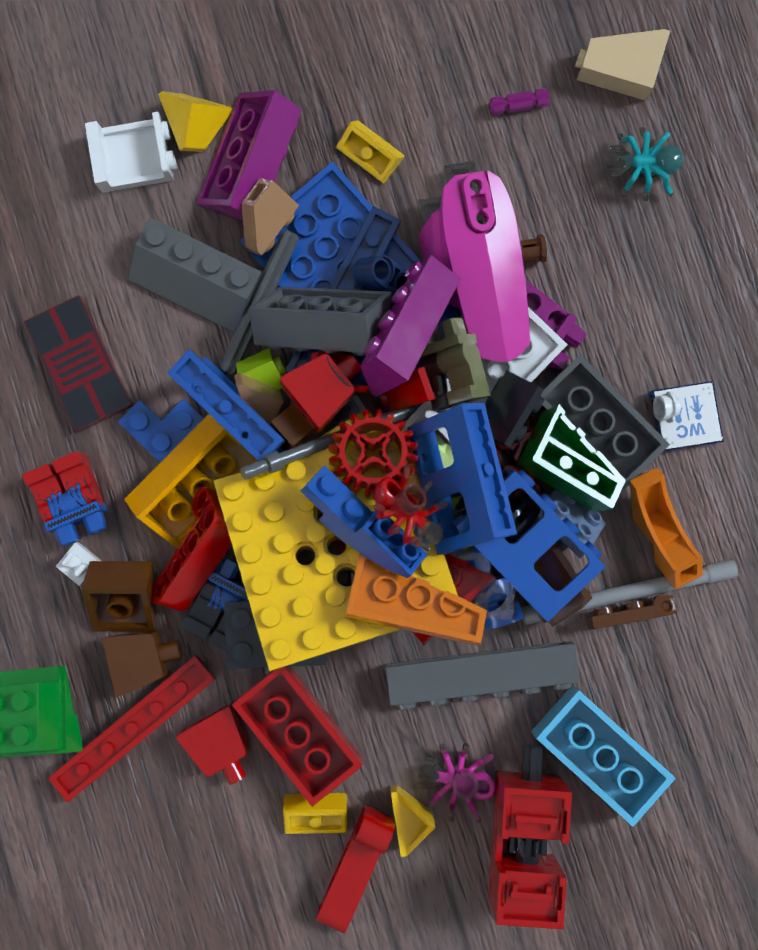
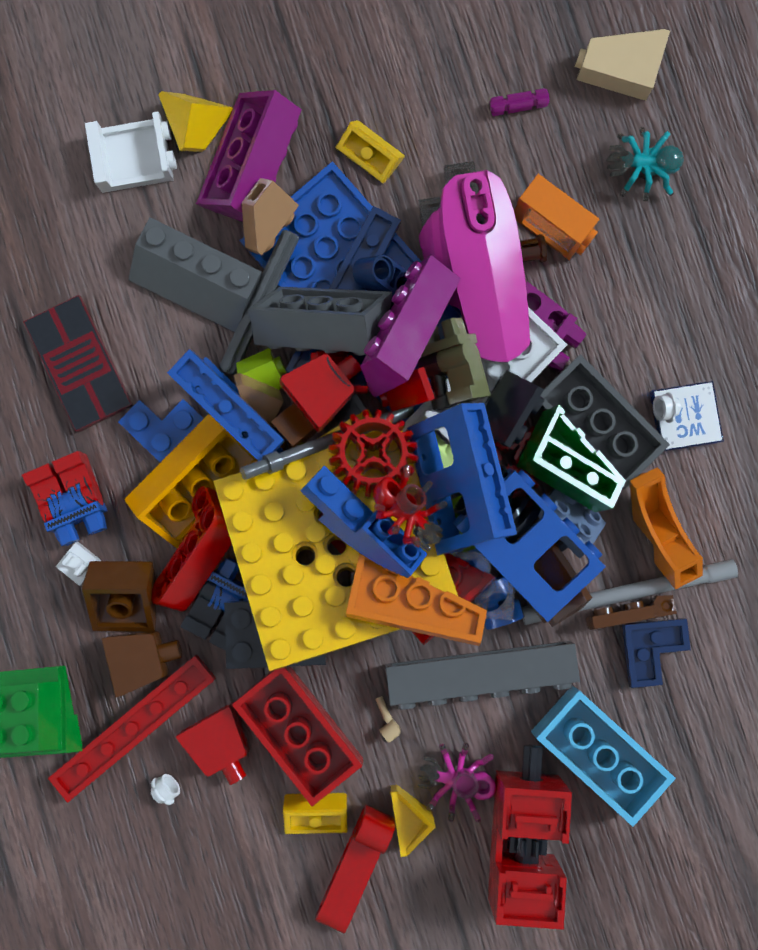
none -> white plate [151,774,180,805]
none -> tan hand [375,696,401,742]
none -> orange window [514,174,600,261]
none -> dark blue plate [622,618,691,688]

